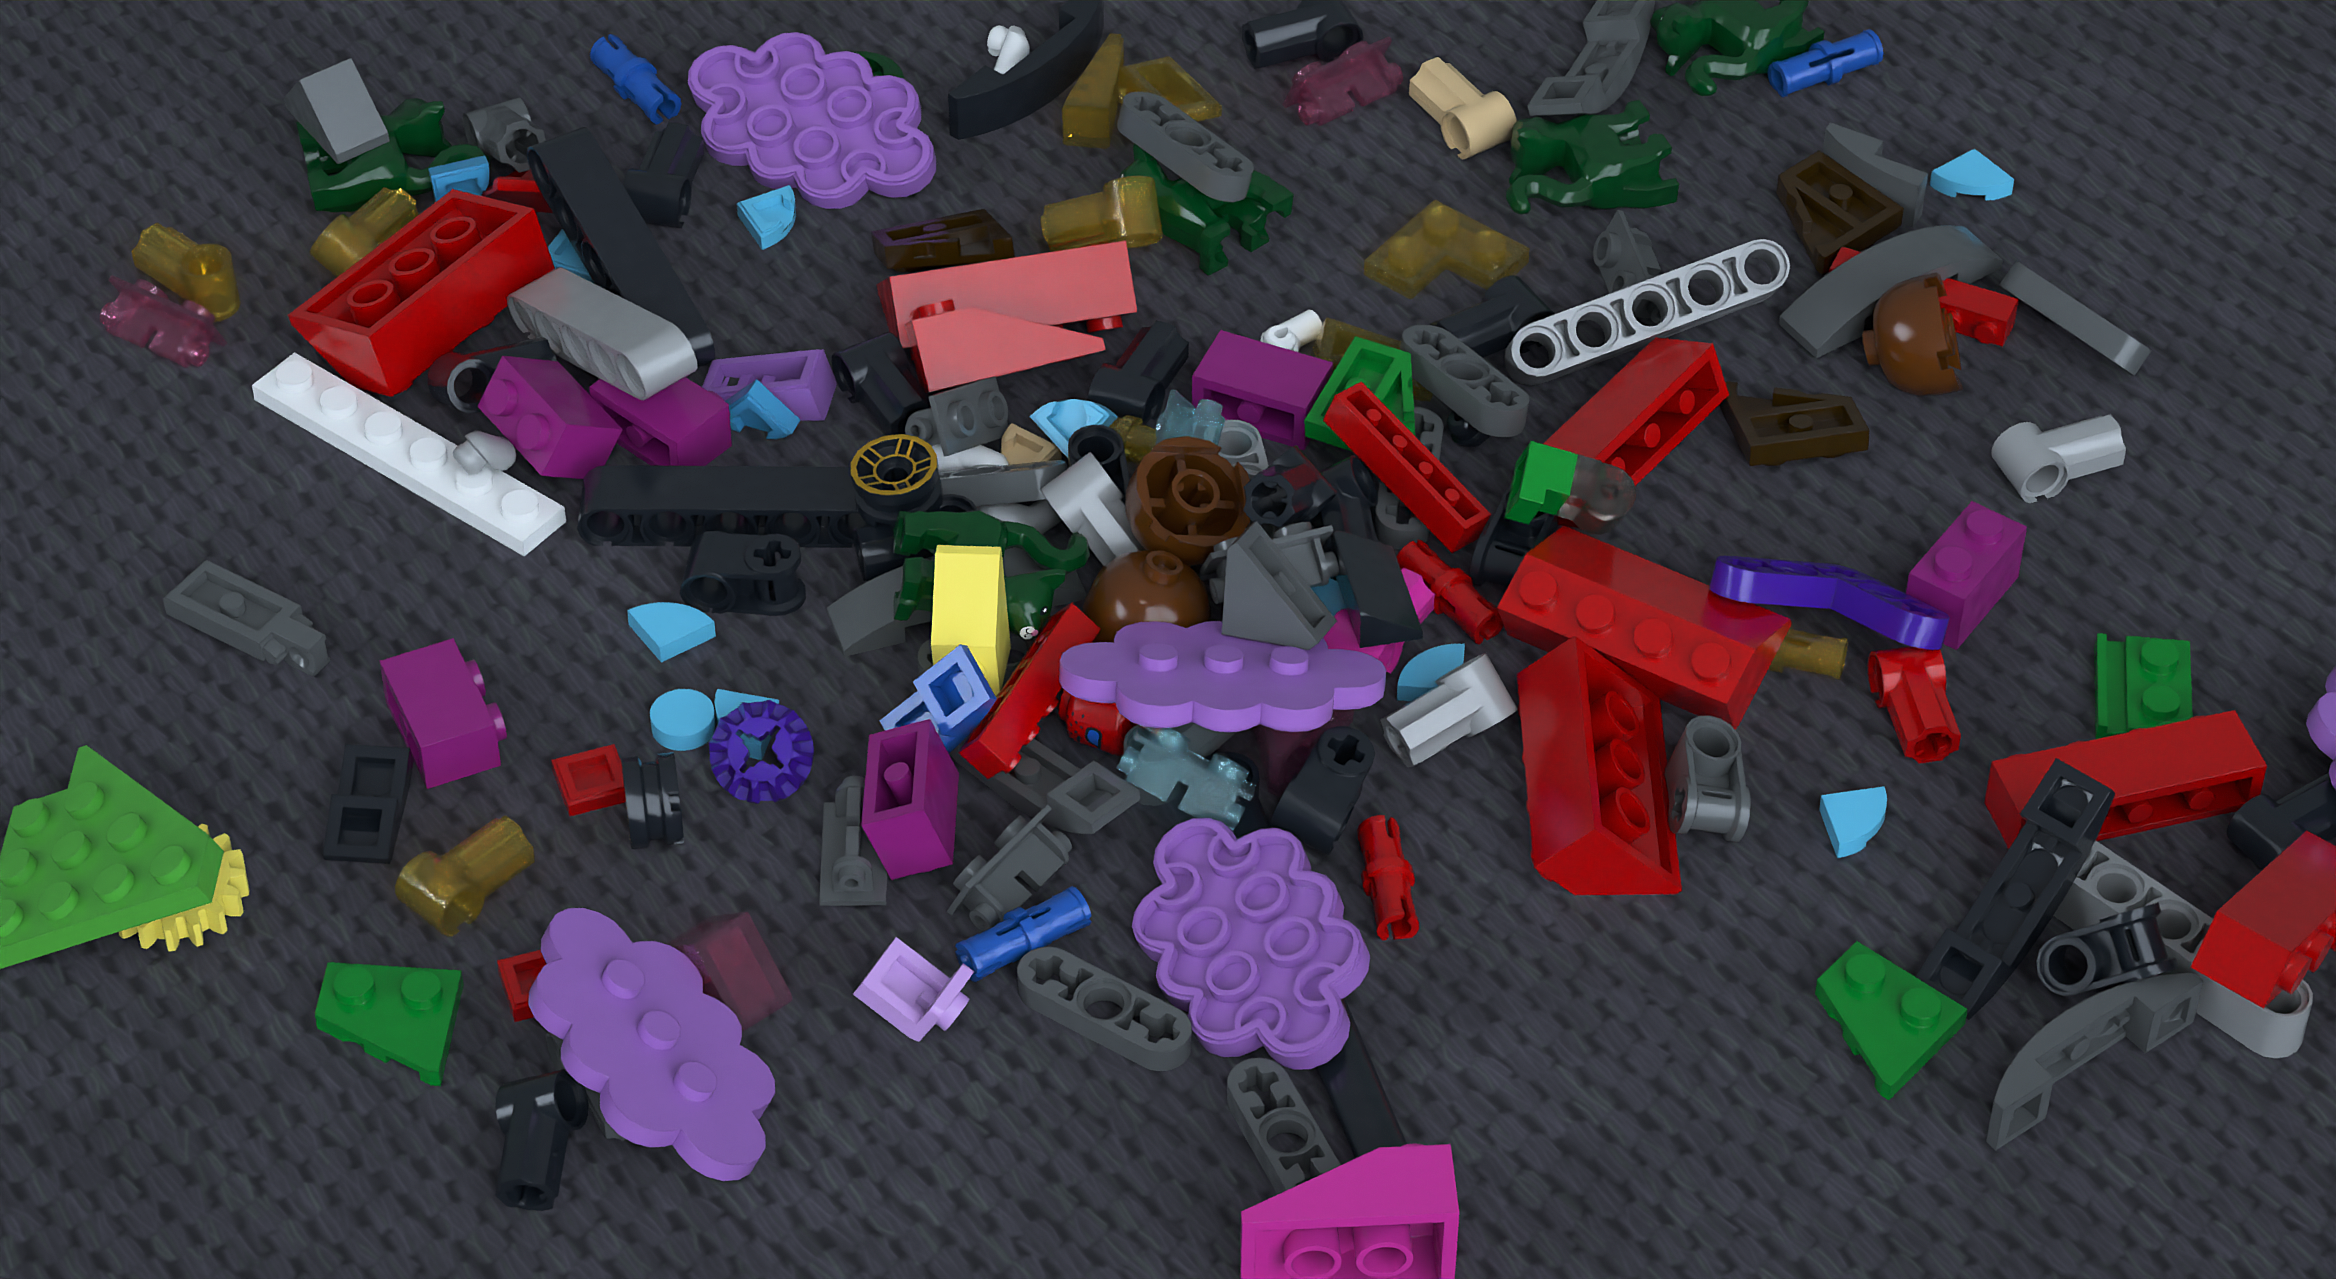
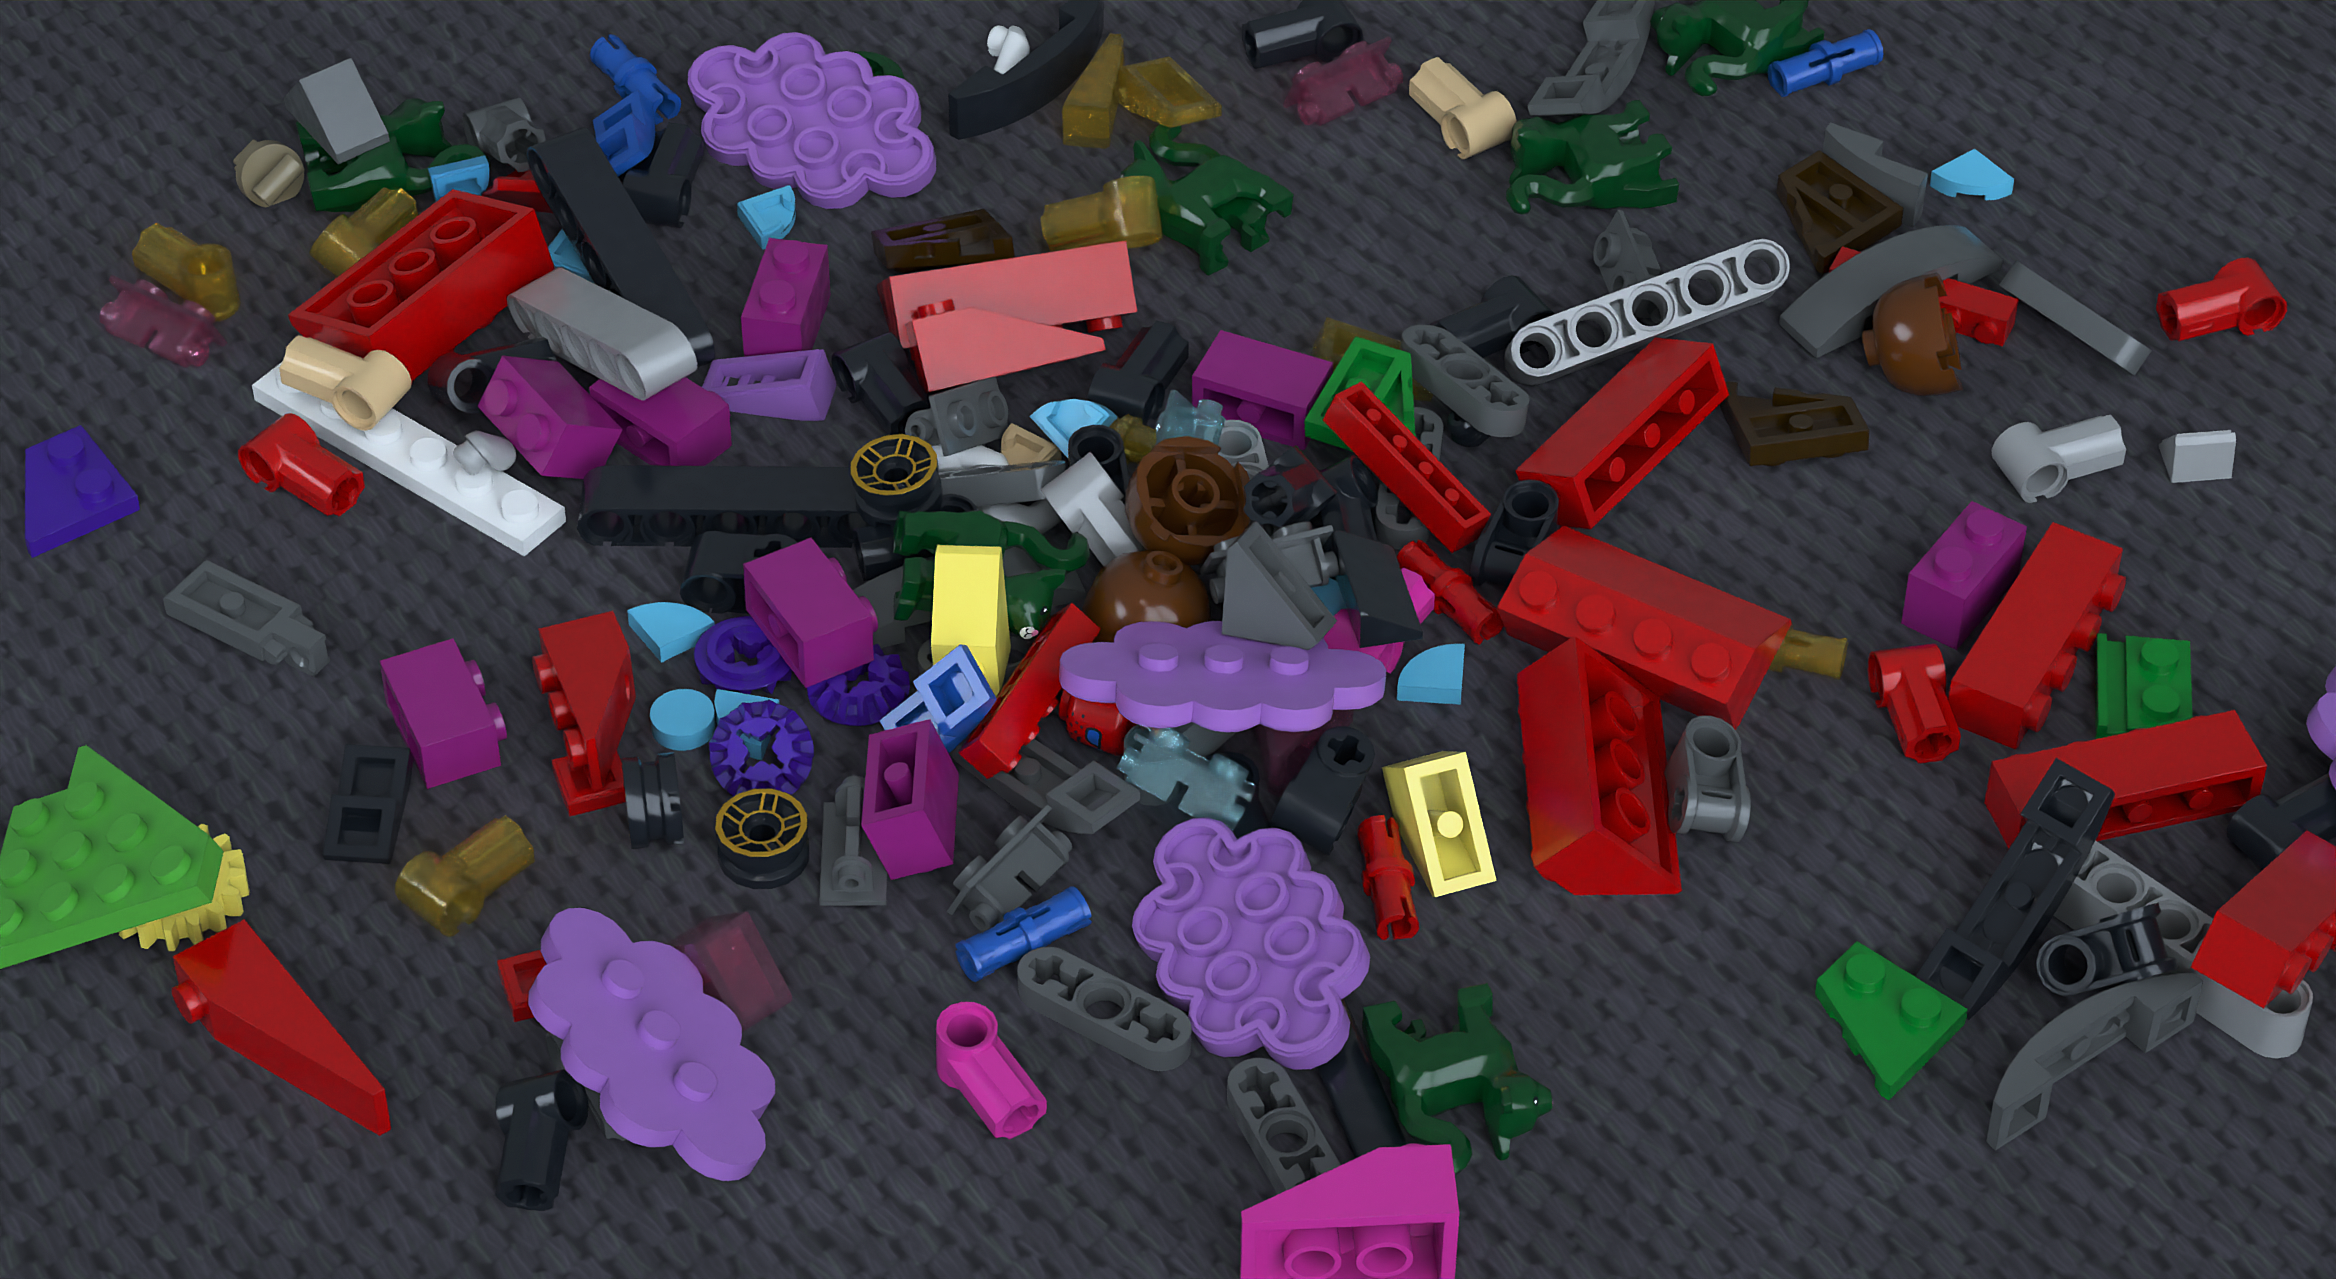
green wing [315,962,464,1086] -> none
dark azure tile [725,379,800,439] -> none
lavender bracket [853,937,974,1042] -> none
dark grey beam [1117,92,1254,202] -> none
white arm [1260,310,1324,352] -> none
clear yellow plate [1364,200,1530,300] -> none
light grey piece [1380,653,1518,767] -> none
leg [1504,441,1636,535] -> none
dark purple beam [1709,556,1950,650] -> none
medium azure tile [1819,786,1887,858] -> none
none -> dark purple wing [25,425,140,558]
none -> red slope [172,919,391,1136]
none -> dark tan piece [233,140,305,208]
none -> red piece [238,413,365,517]
none -> tan piece [279,335,412,431]
none -> red slope [532,611,636,791]
none -> blue slope [593,89,655,176]
none -> dark purple gear [694,616,792,695]
none -> black wheel [715,789,810,889]
none -> magenta brick [741,238,831,357]
none -> magenta brick [743,537,878,688]
none -> dark purple gear [807,643,910,726]
none -> dark pink piece [936,1002,1047,1140]
none -> dark green animal [1362,983,1553,1175]
none -> light yellow slope [1382,751,1497,897]
none -> red brick [1948,522,2126,750]
none -> red piece [2156,257,2287,341]
none -> light grey slope [2159,430,2236,483]

